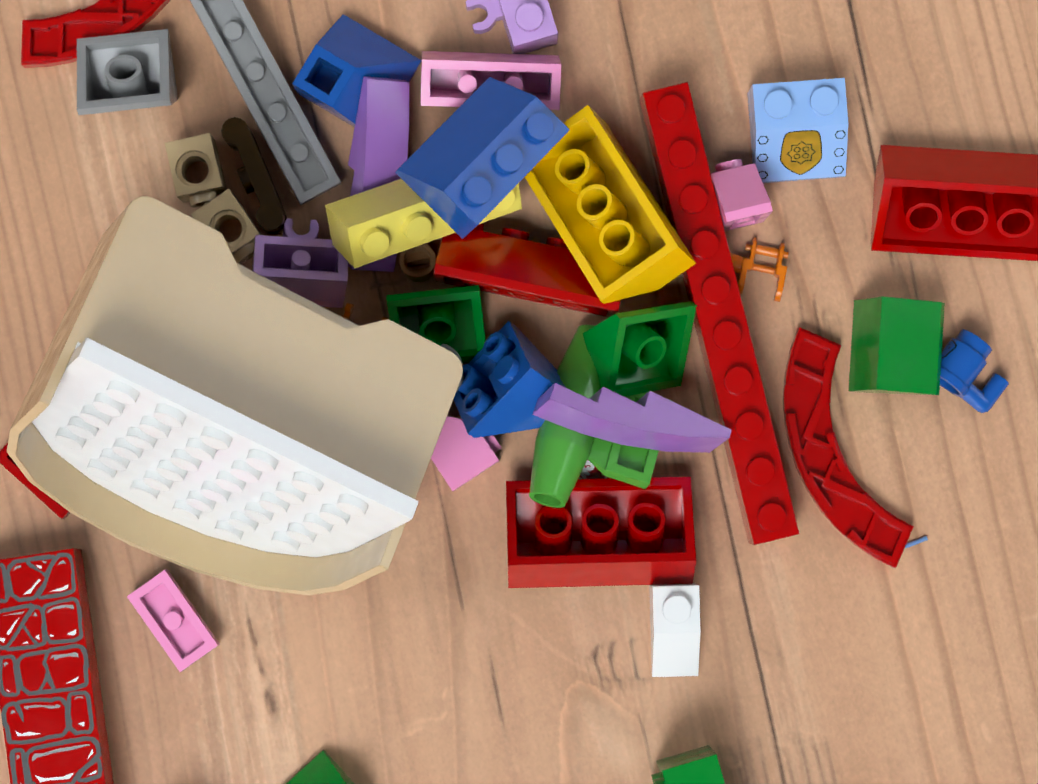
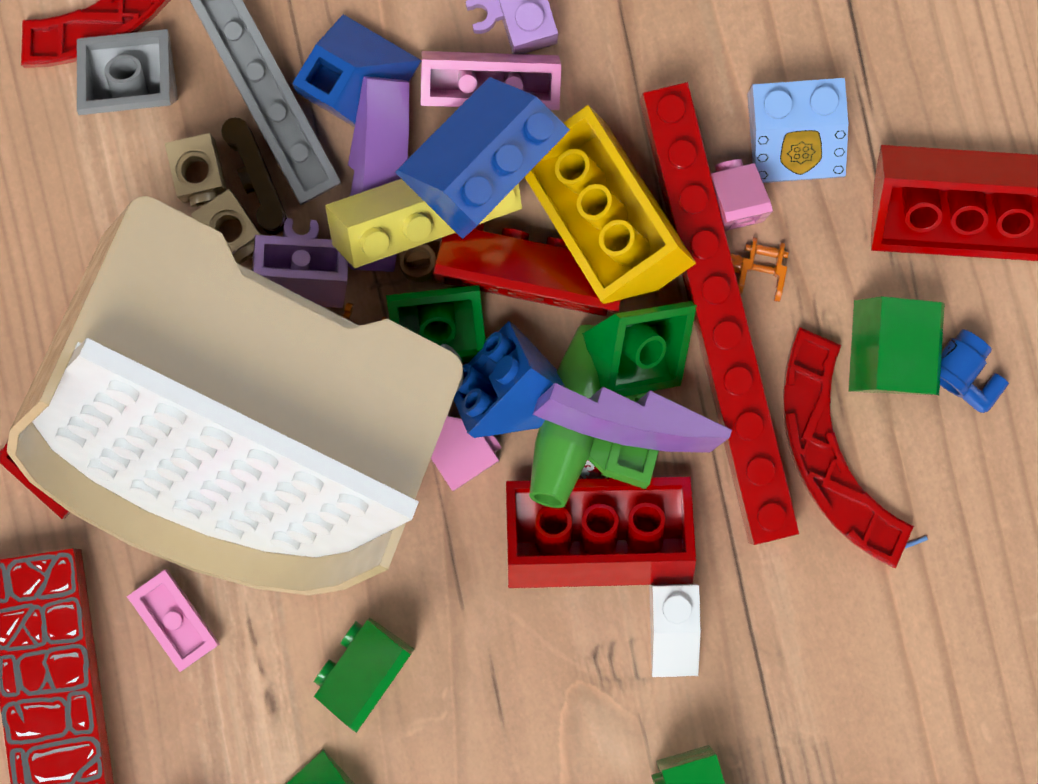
none -> green slope [313,618,415,733]

